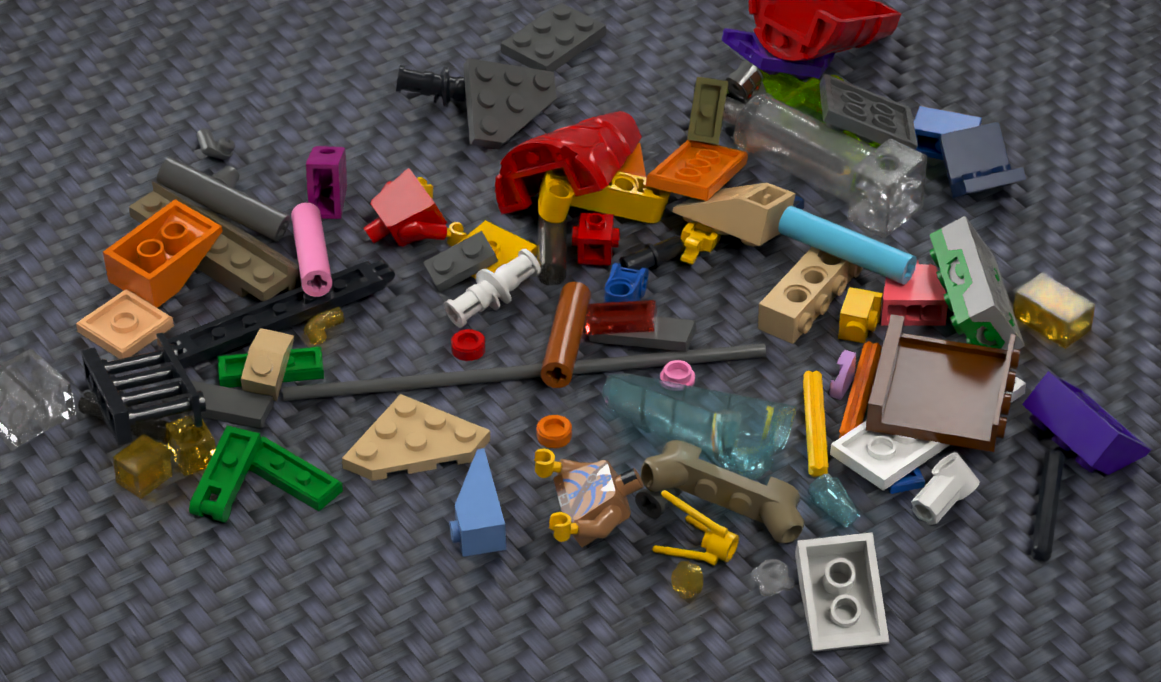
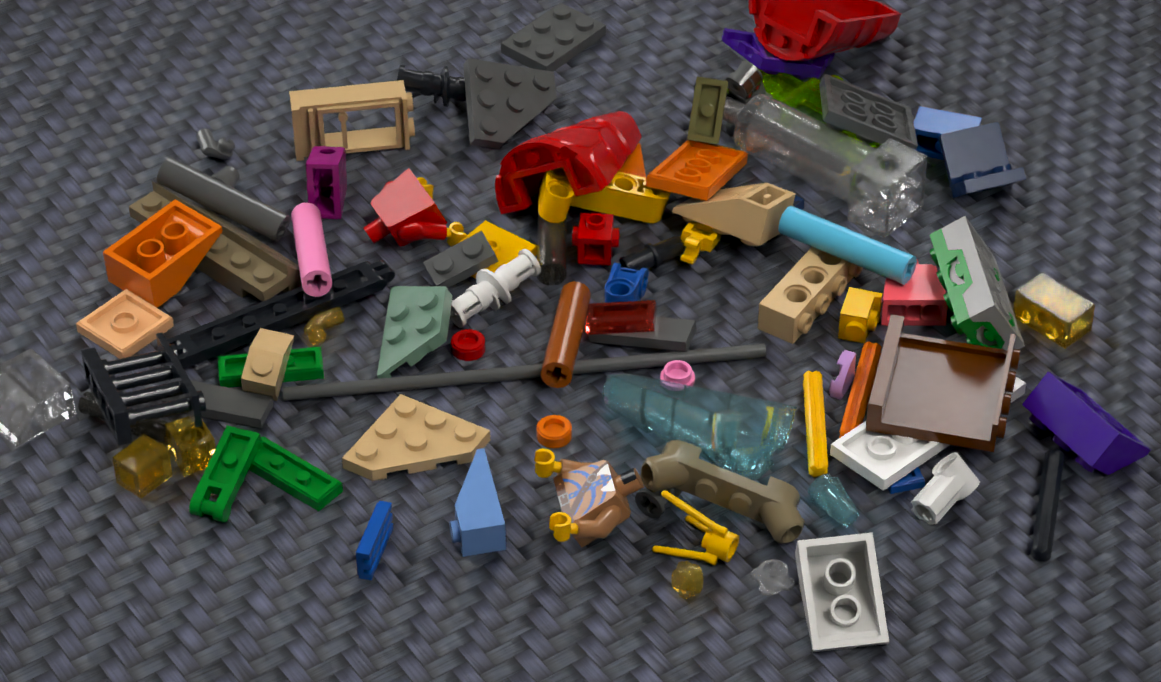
none -> tan door [289,80,415,161]
none -> blue tile [356,501,393,580]
none -> sand green wing [377,286,453,379]

